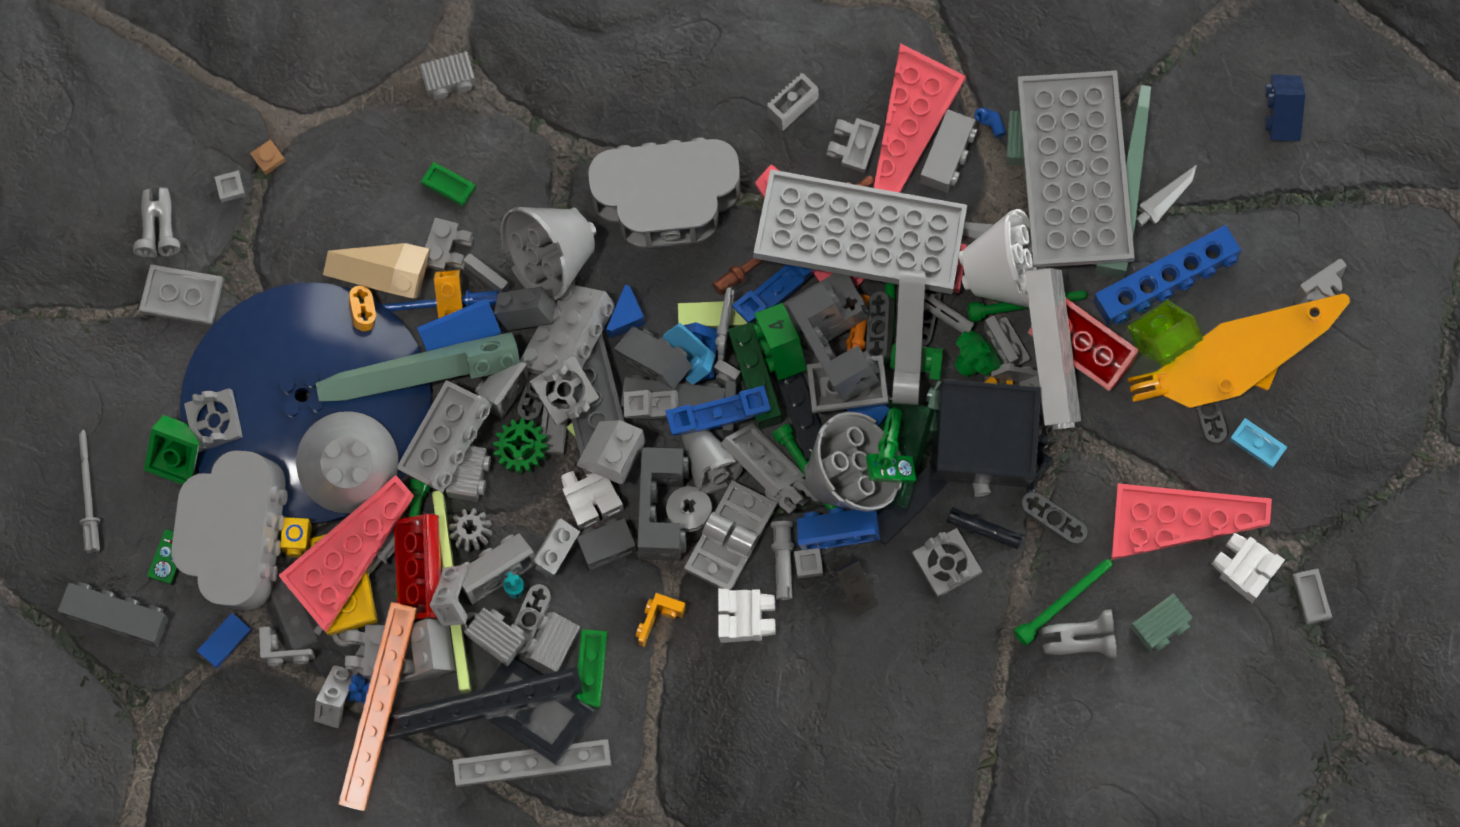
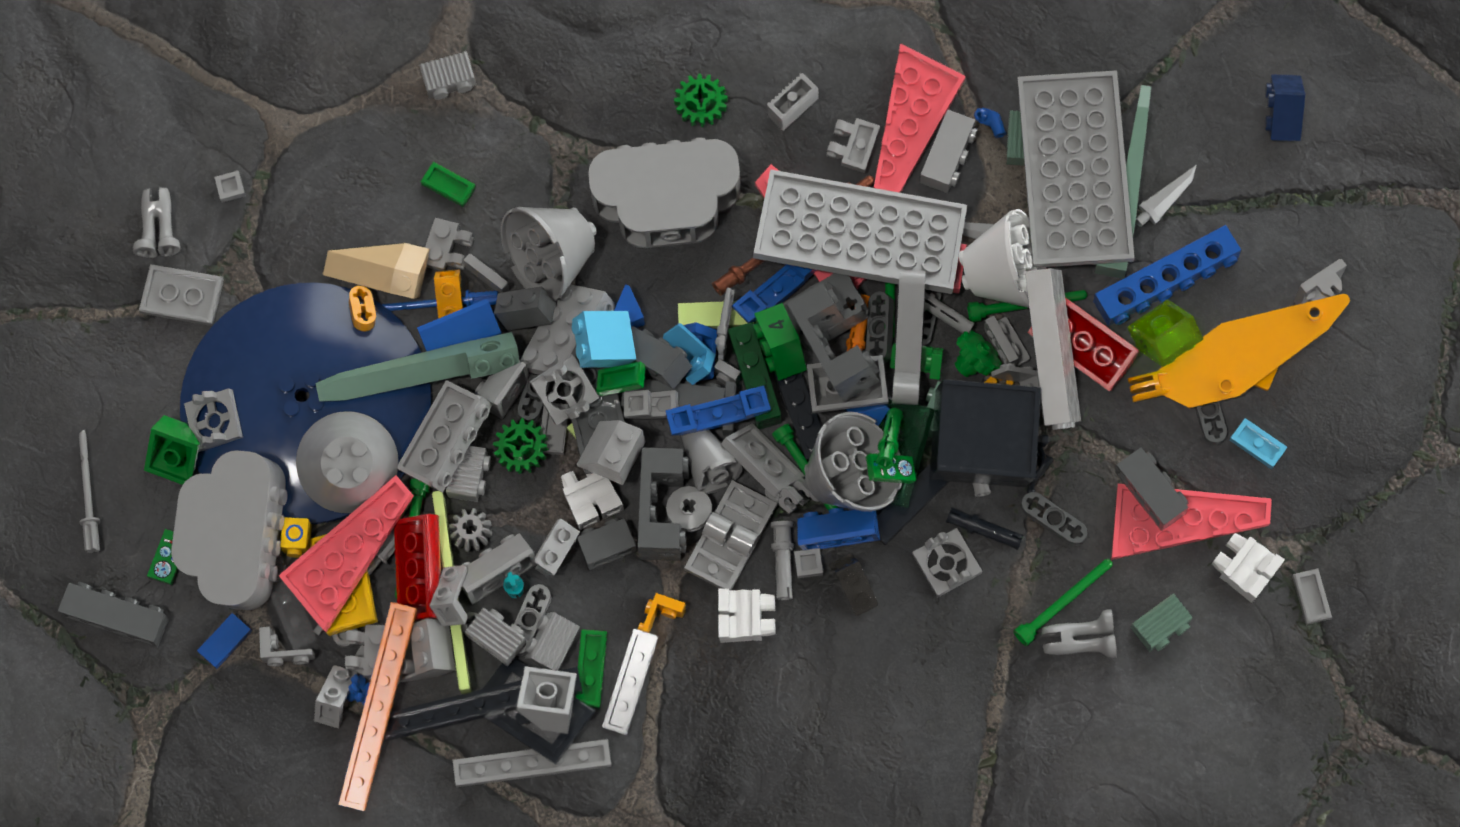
medium nougat plate [250,140,285,175] -> none
none -> light grey slope [517,666,577,734]
none -> medium azure brick [572,311,636,368]
none -> green tile [596,361,646,396]
none -> tile [602,628,659,735]
none -> green gear [674,73,728,127]
none -> dark grey brick [1114,447,1189,531]

